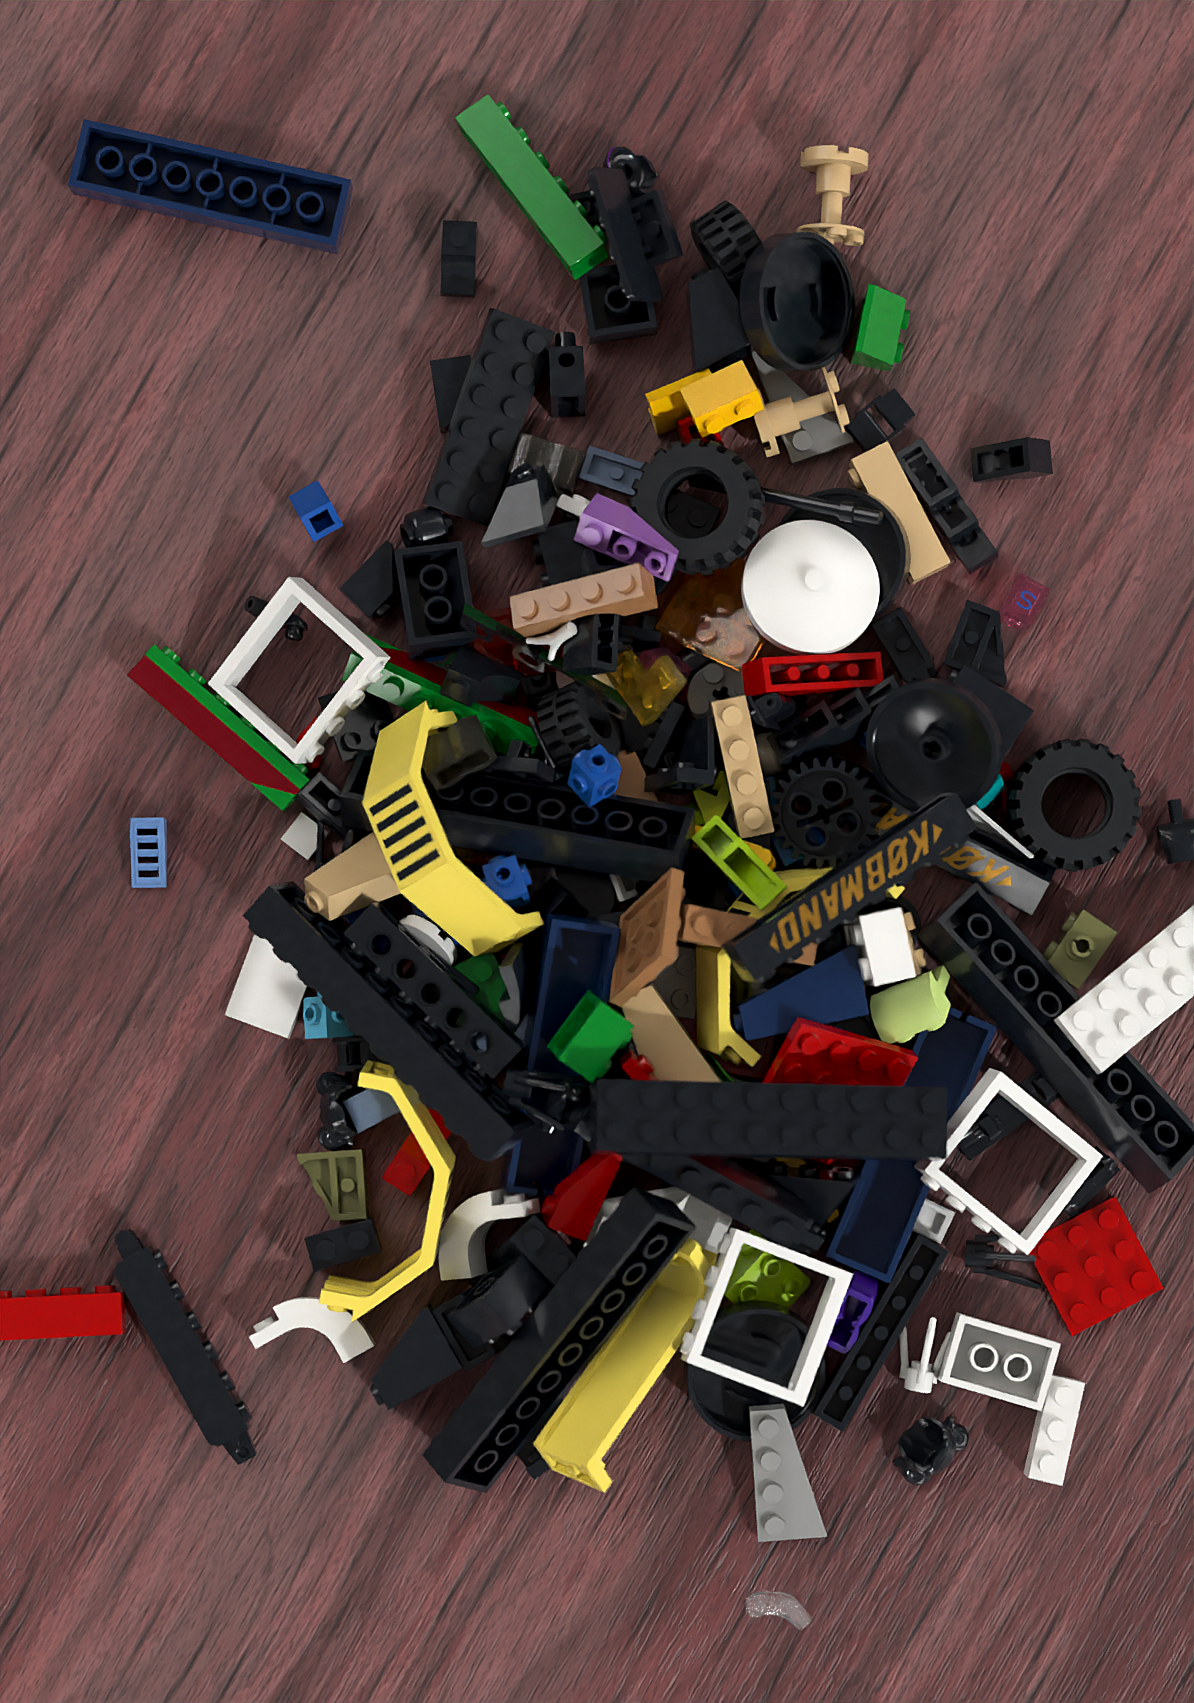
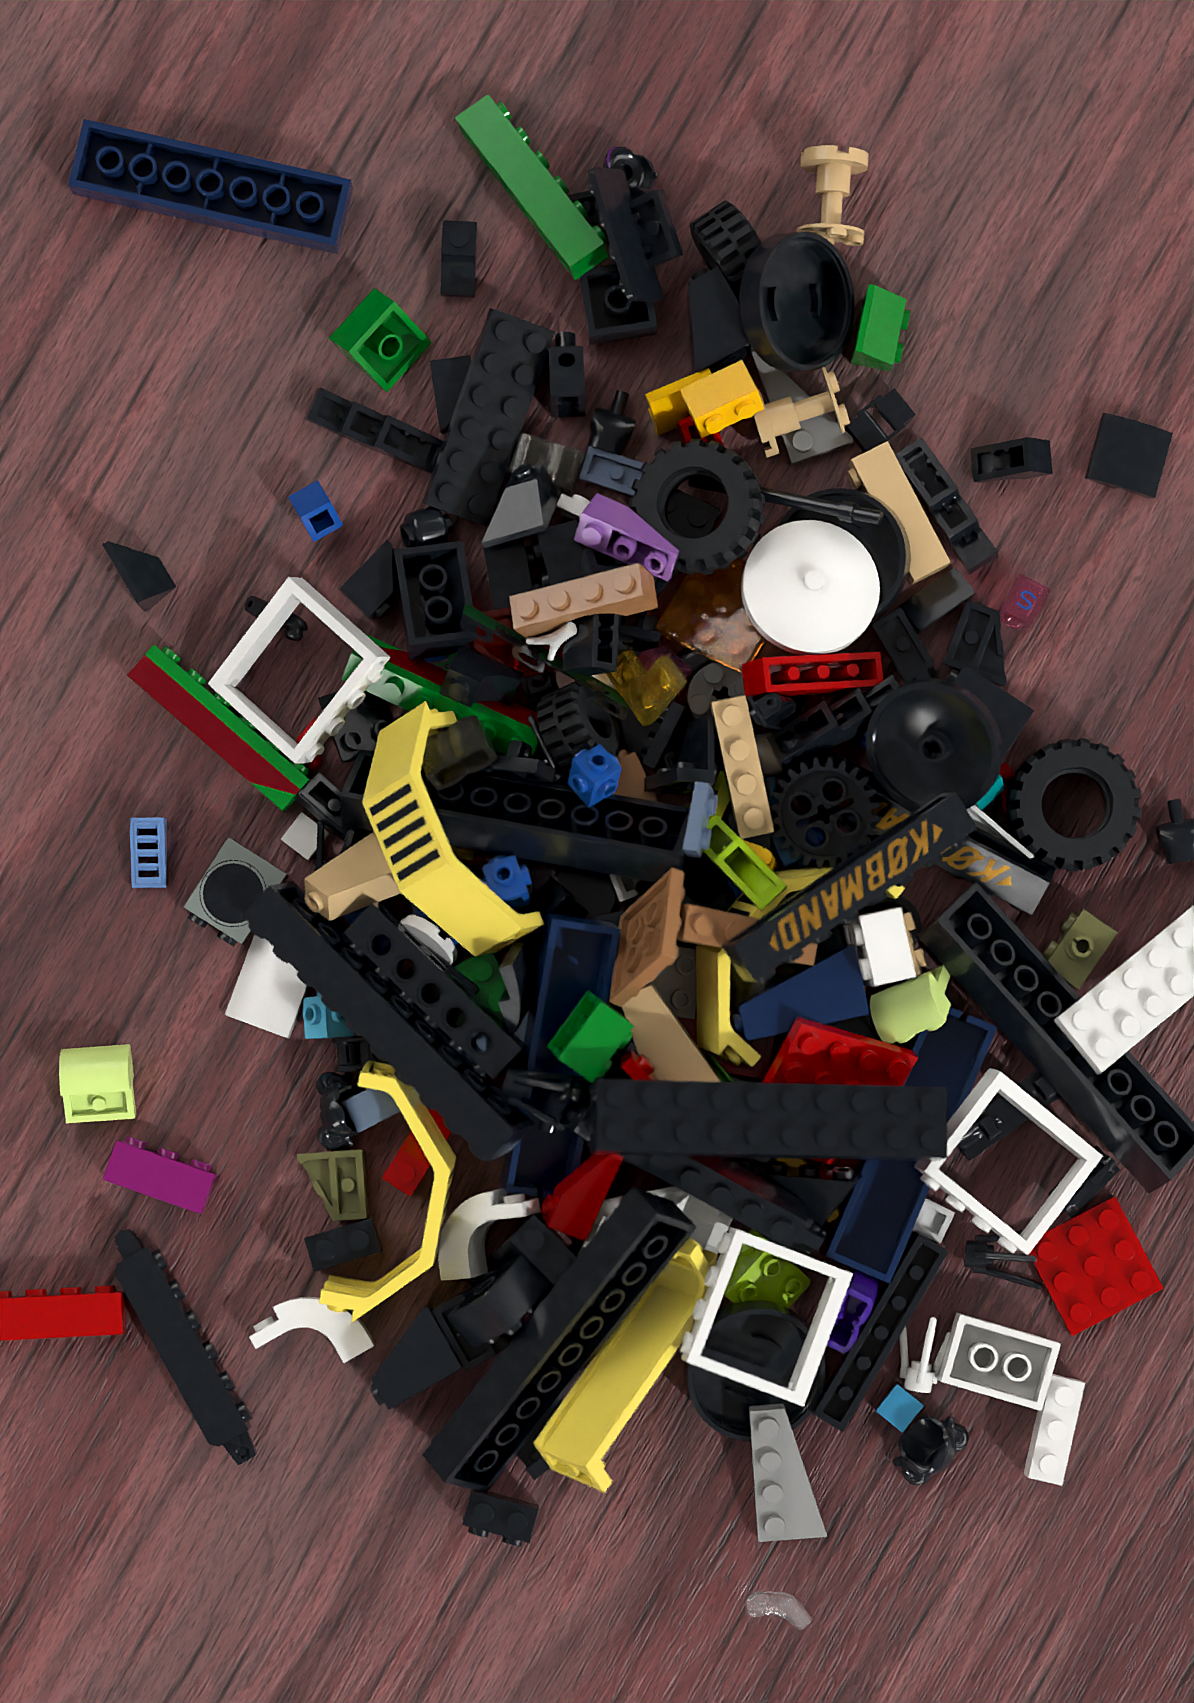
none -> yellowish green brick [59,1044,136,1123]
none -> black slope [102,541,176,612]
none -> magenta brick [102,1136,217,1214]
none -> panel [184,837,289,947]
none -> black slope [304,387,443,474]
none -> green slope [329,288,432,392]
none -> black brick [462,1489,539,1547]
none -> black brick [483,538,539,617]
none -> black piece [587,390,636,456]
none -> sand blue plate [683,781,718,859]
none -> dark azure tile [875,1383,924,1433]
none -> black slope [898,567,976,634]
none -> black slope [1085,413,1173,499]

